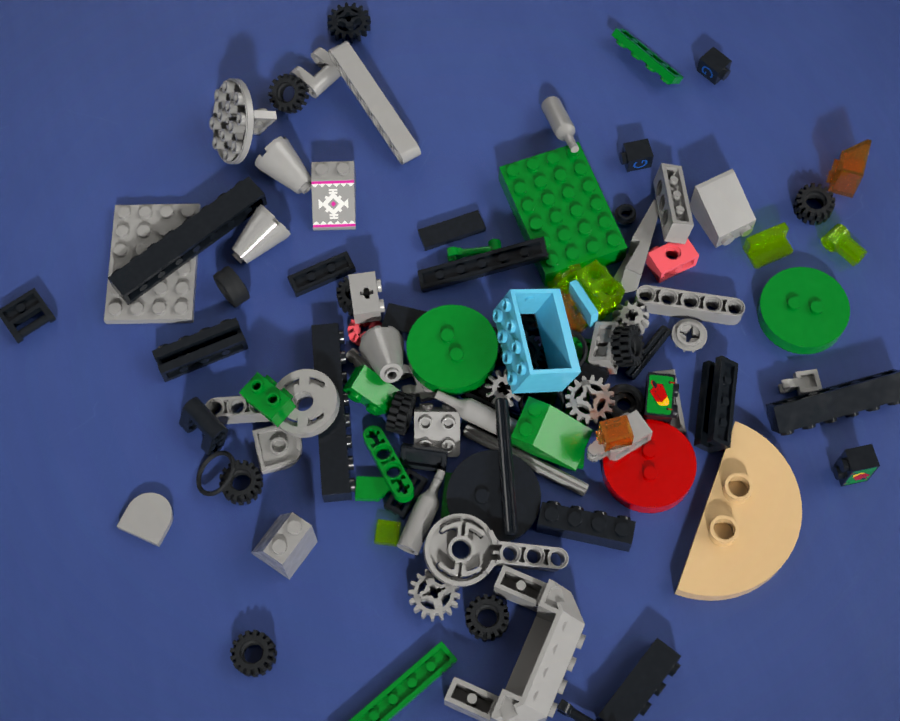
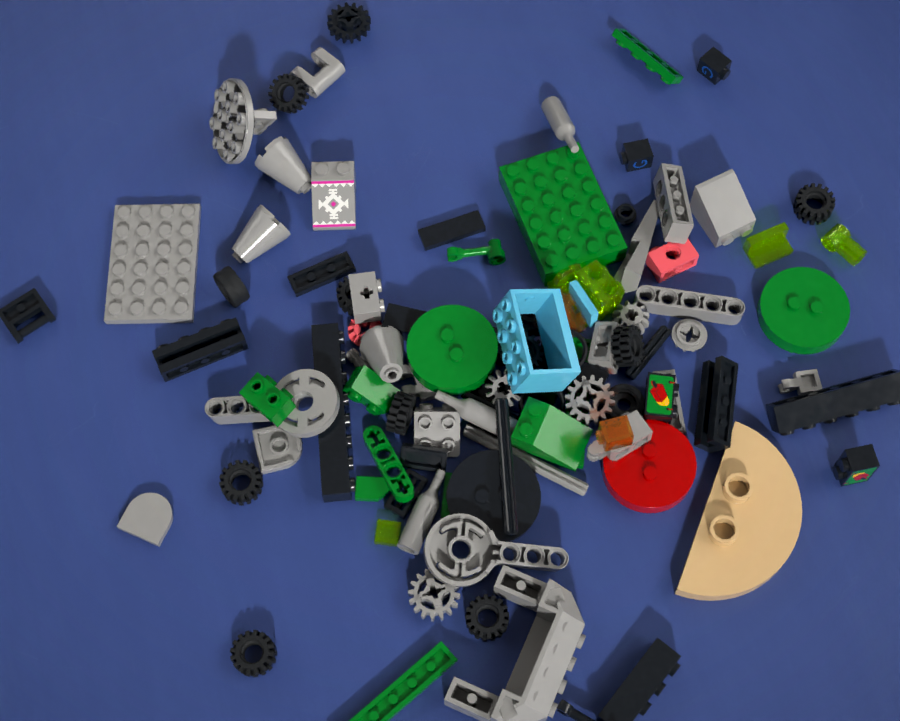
black brick [108,176,267,305] -> none
black connector [179,397,228,456] -> none
black tyre [196,450,235,496] -> none
light grey slope [251,512,318,580] -> none
light grey beam [328,41,421,165] -> none
black tile [418,236,549,293] -> none
black brick [536,501,636,552] -> none
clear orange slope [826,139,872,198] -> none

